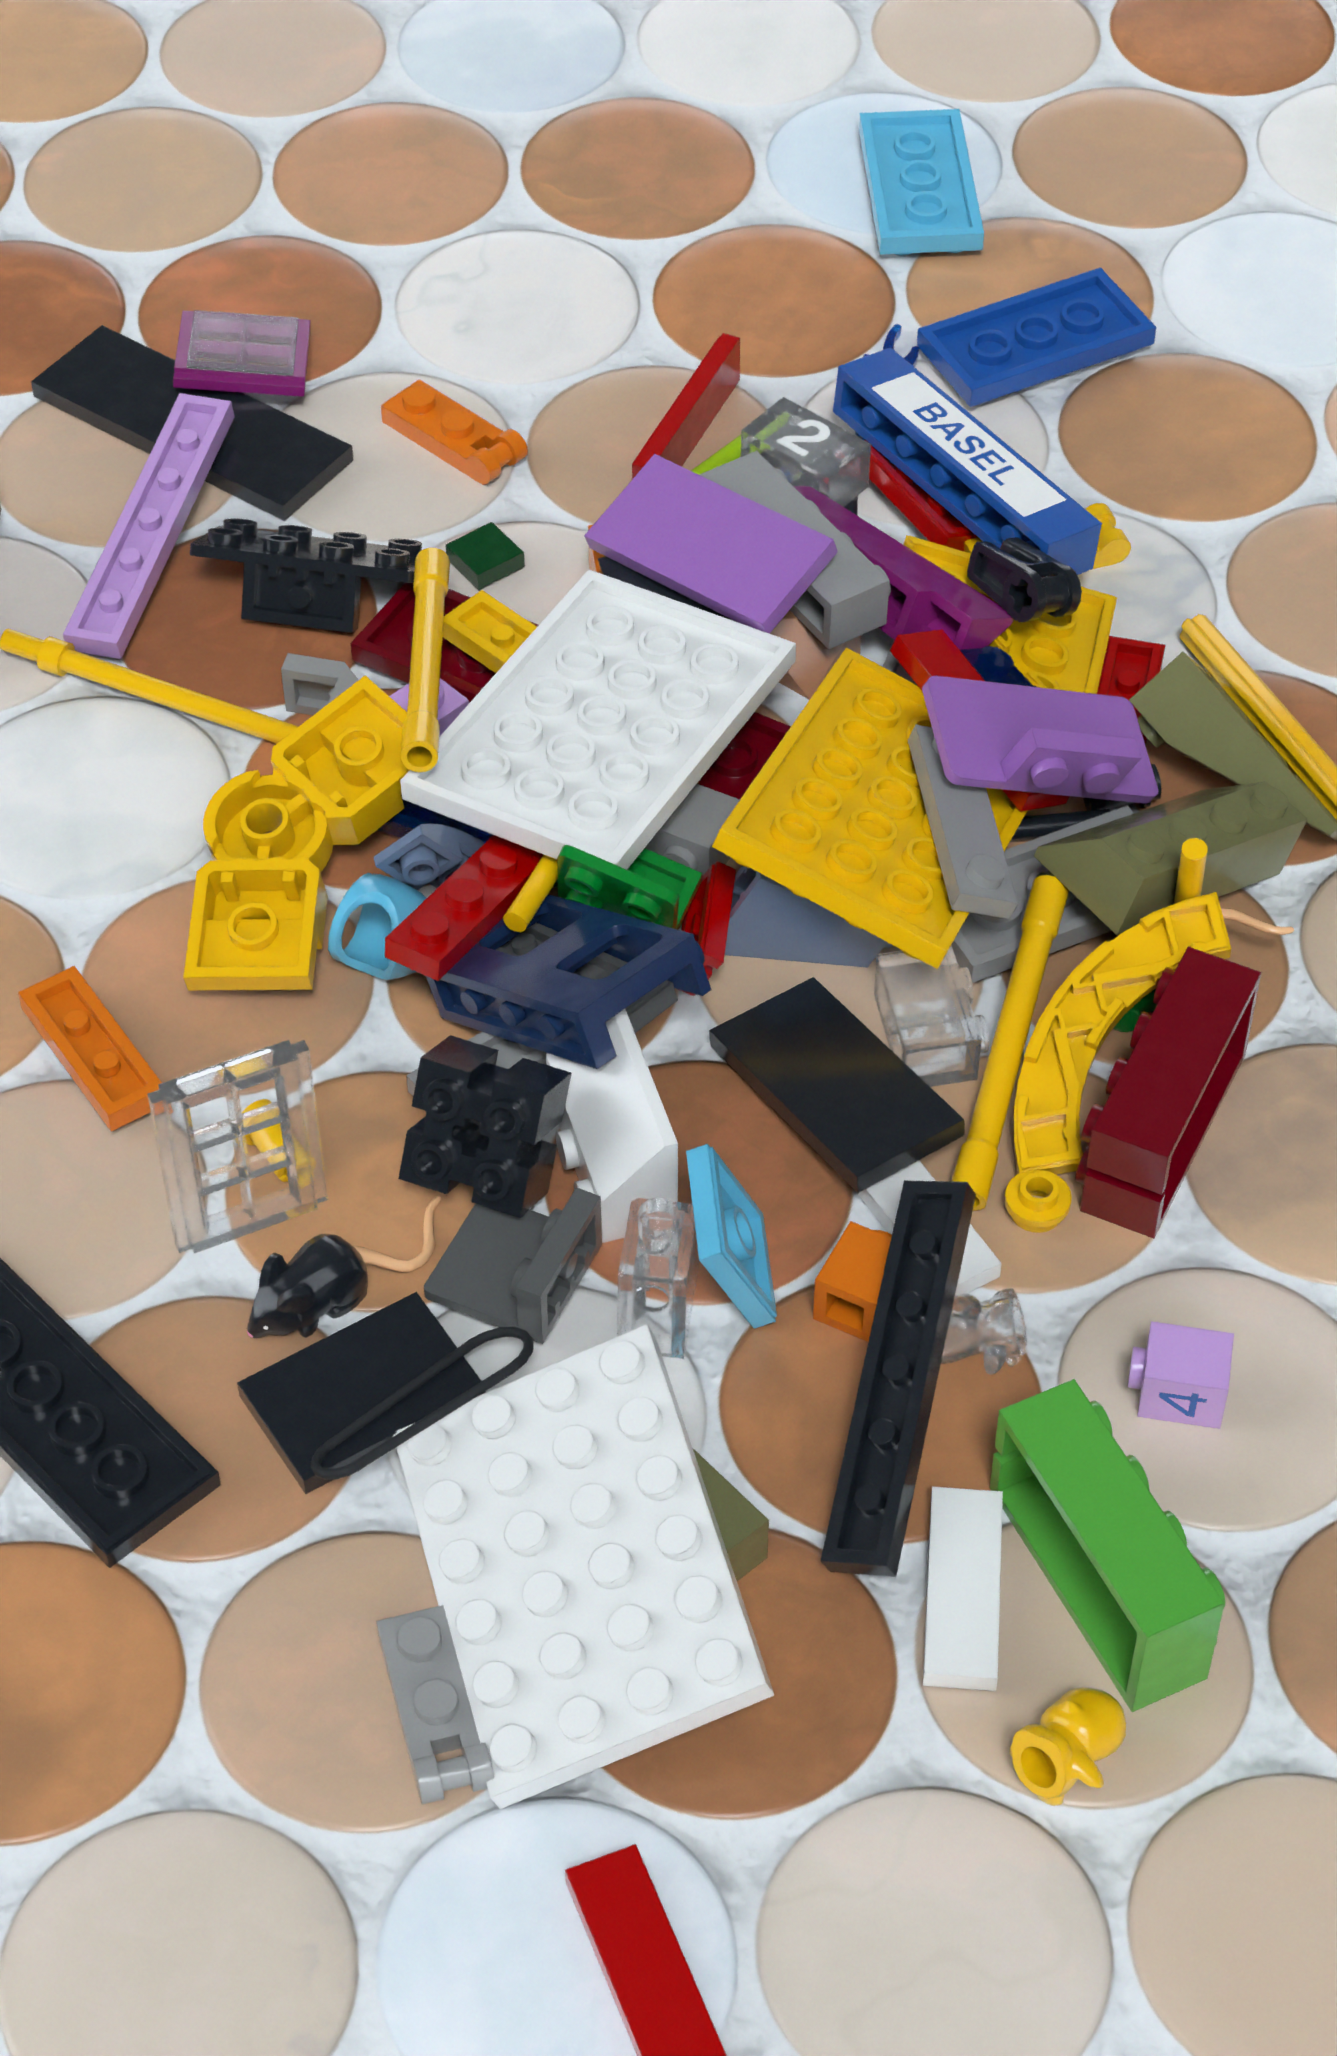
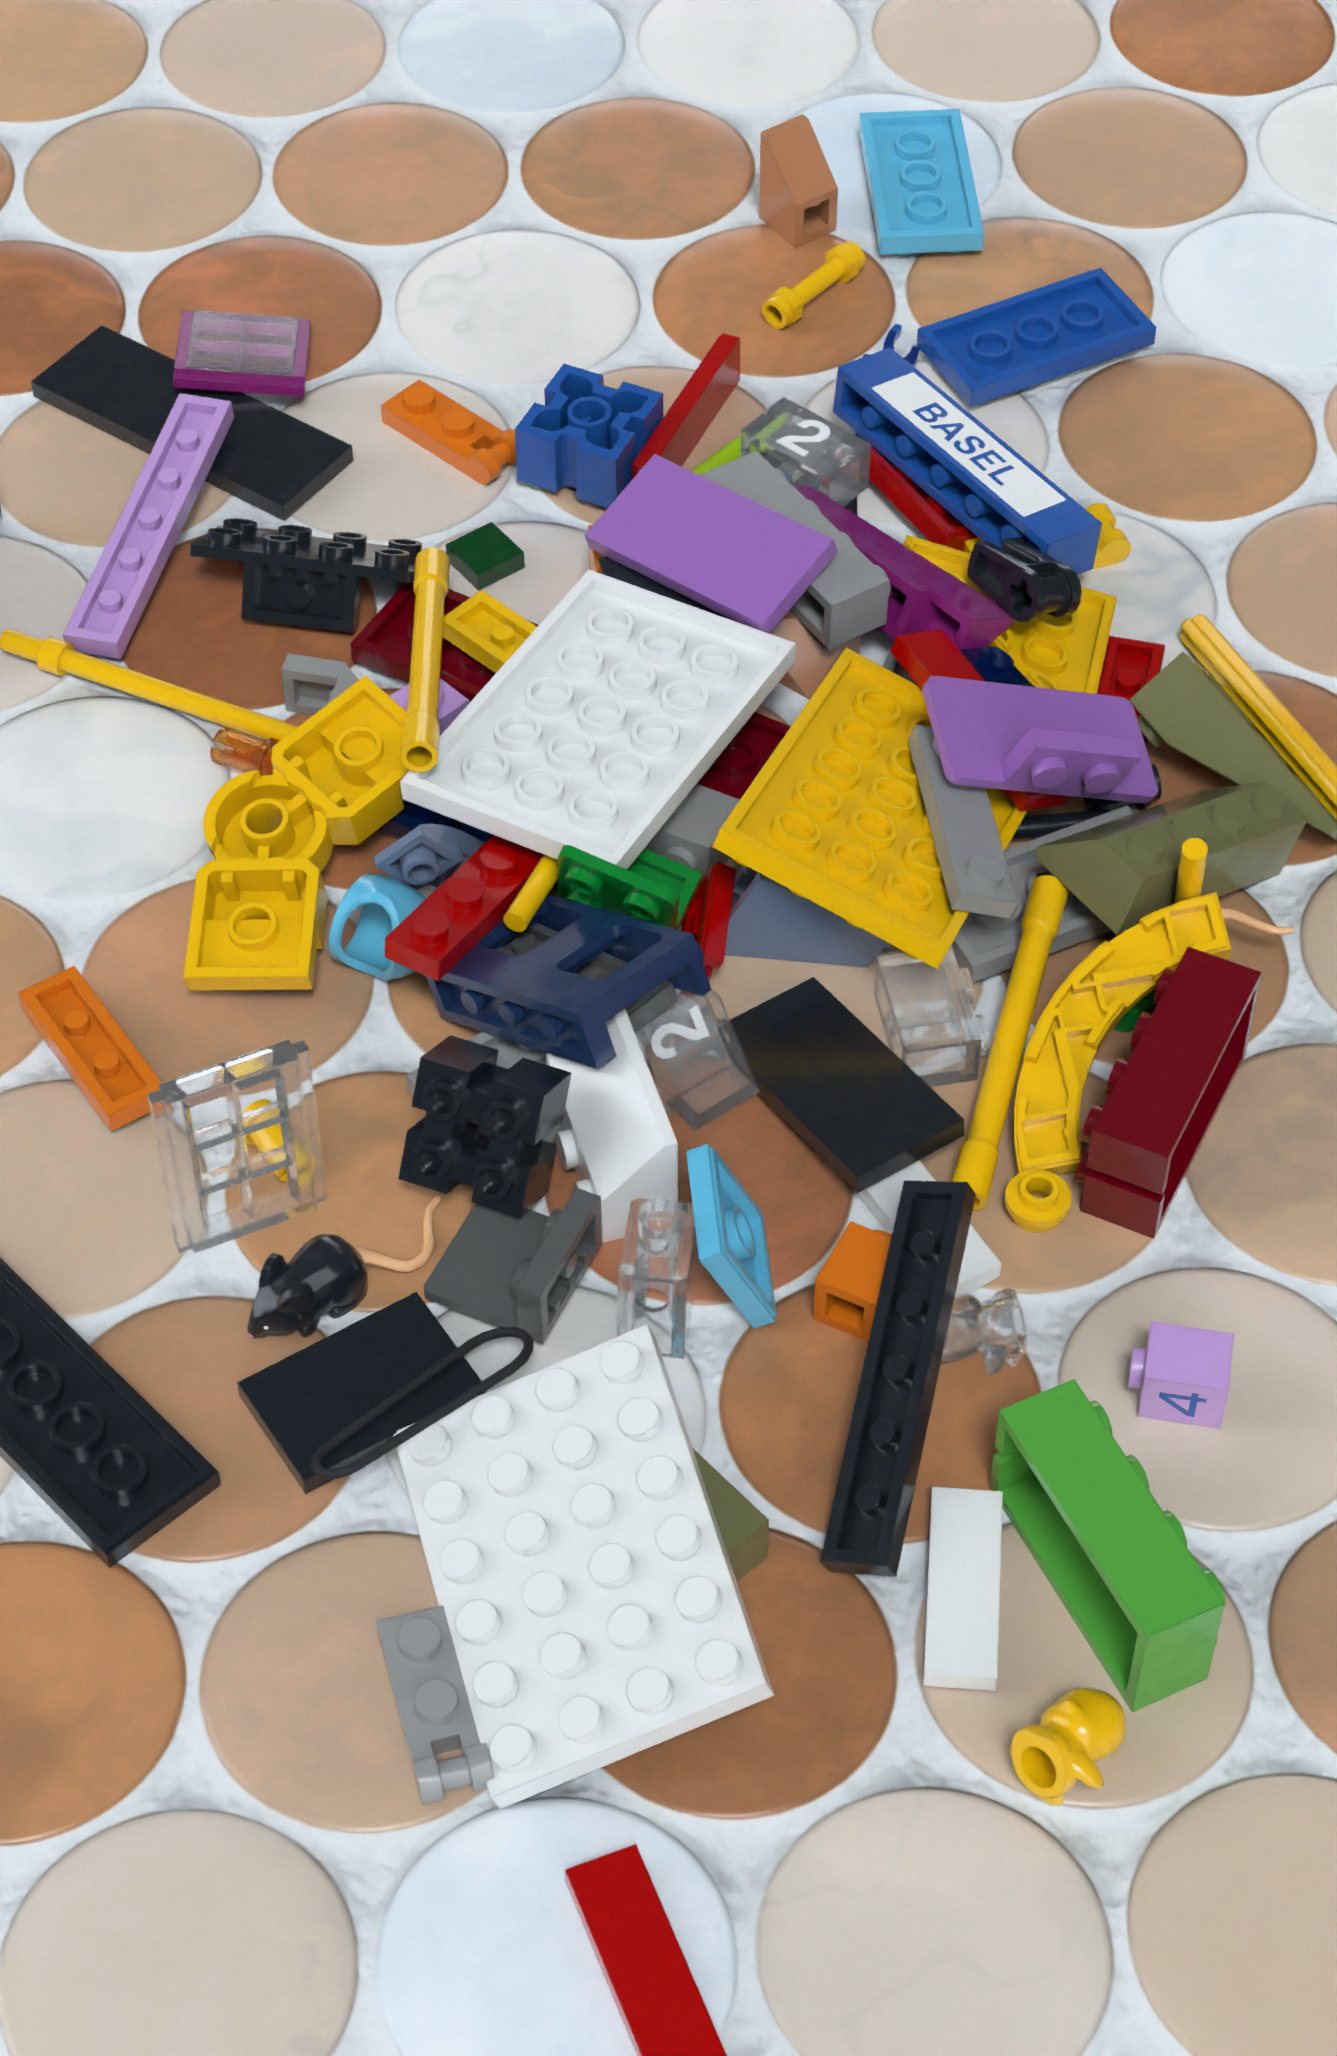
none -> clear orange pin [210,726,280,776]
none -> blue brick [515,364,663,508]
none -> clear brick [635,988,760,1130]
none -> nougat slope [759,114,838,248]
none -> yellow bar [762,241,866,329]

